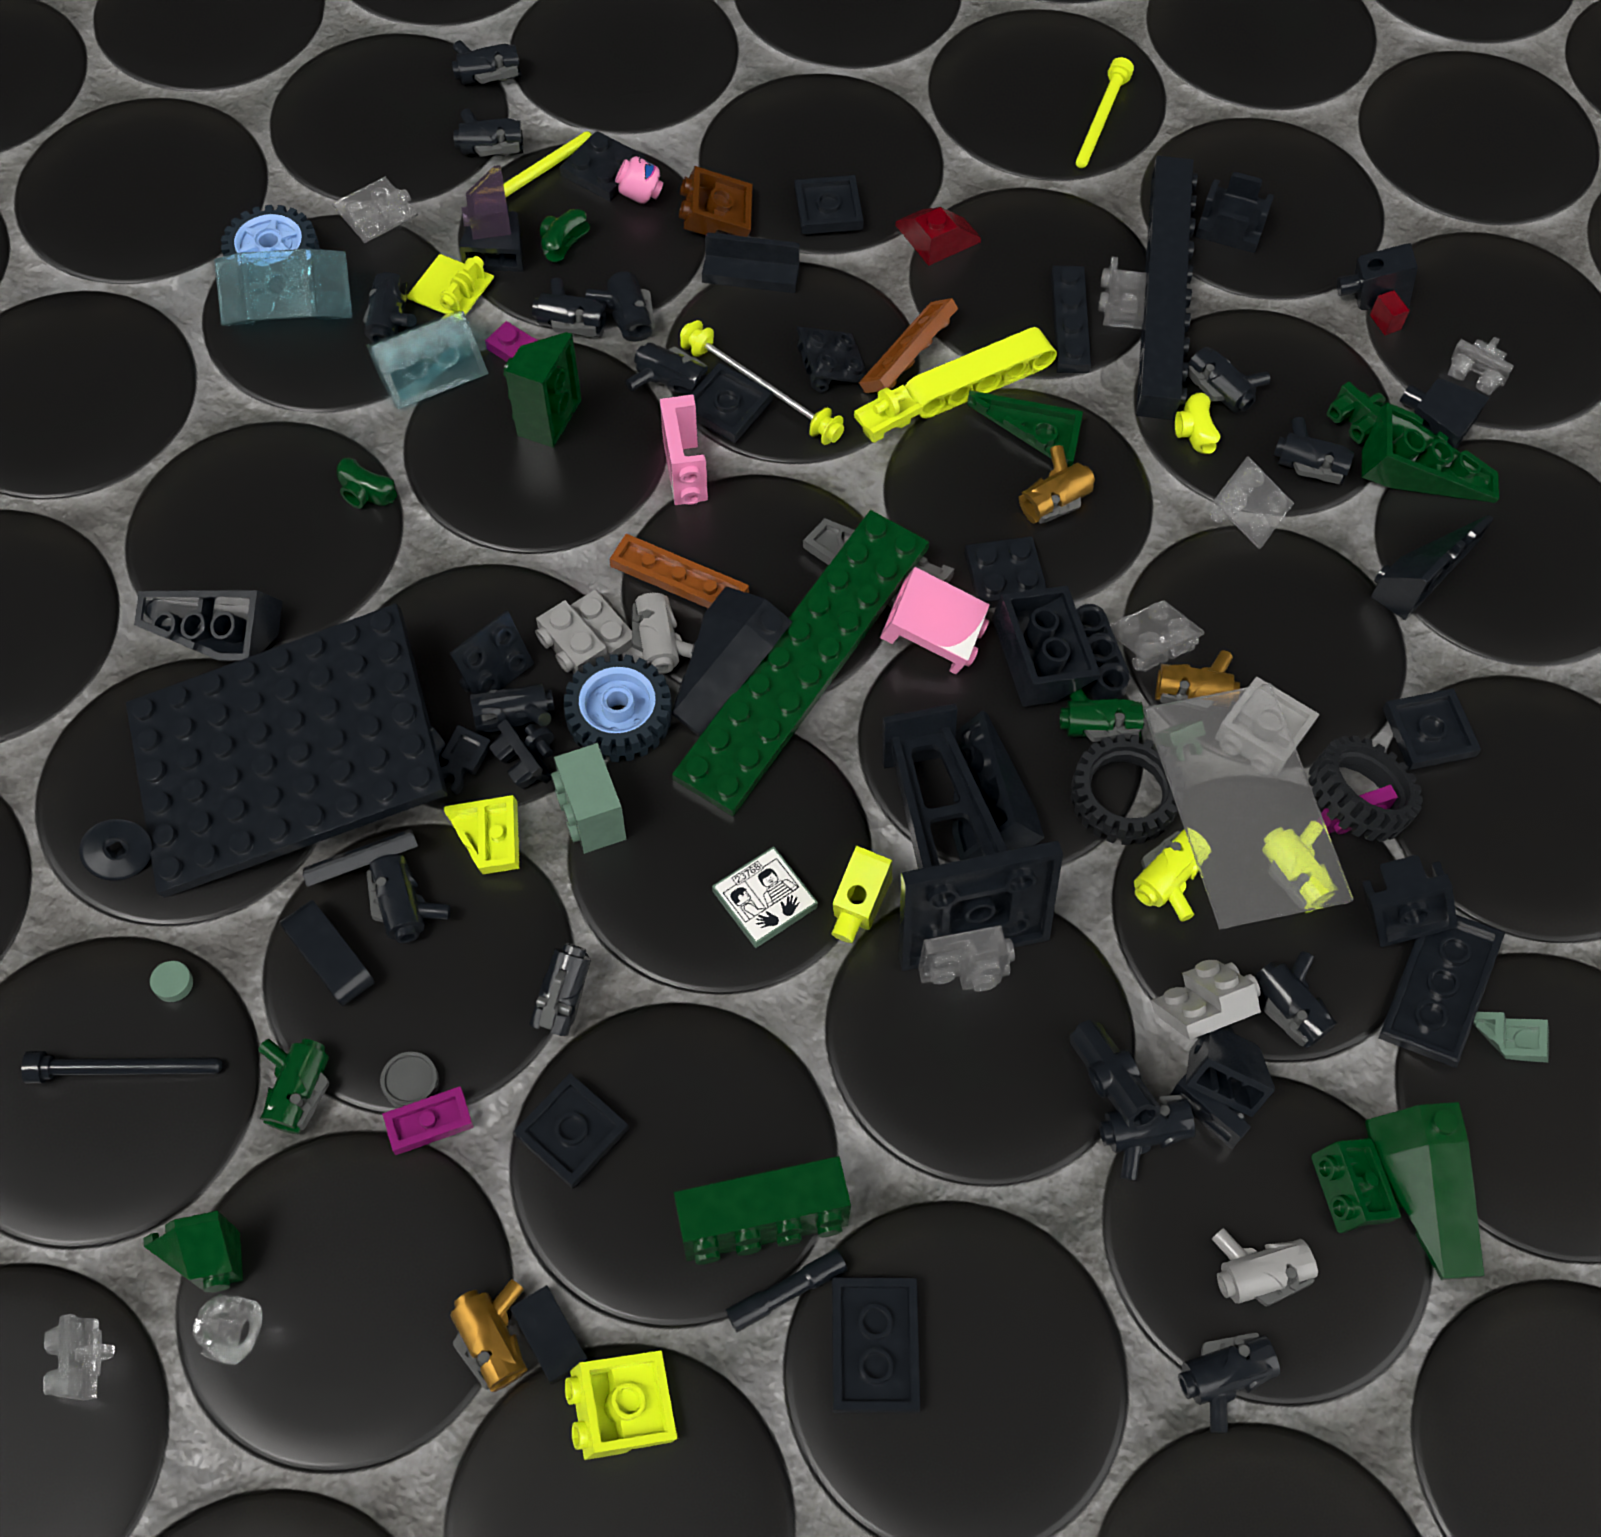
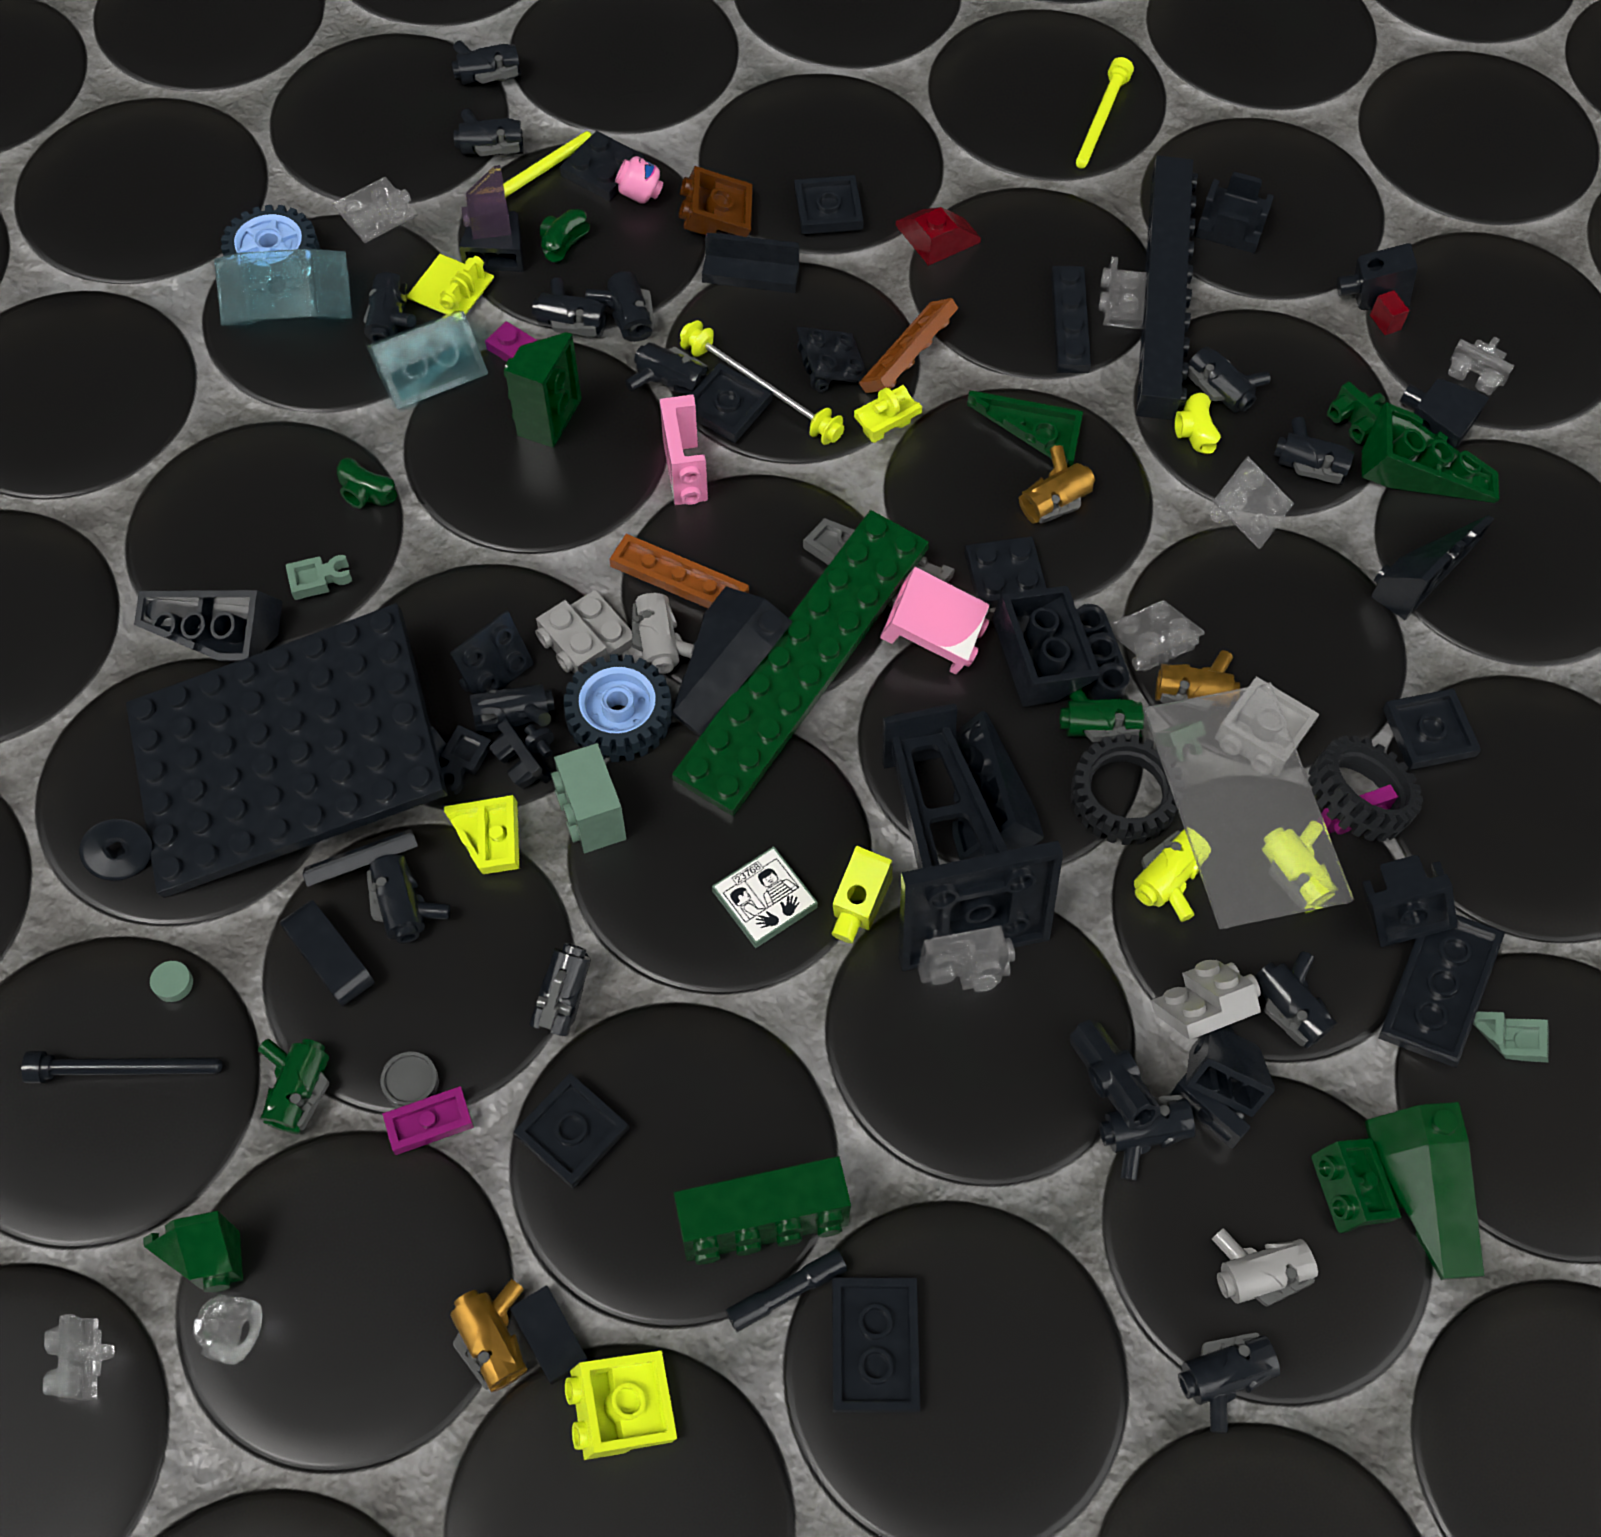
neon yellow beam [905,327,1057,419] -> none
none -> sand green plate [286,555,352,600]

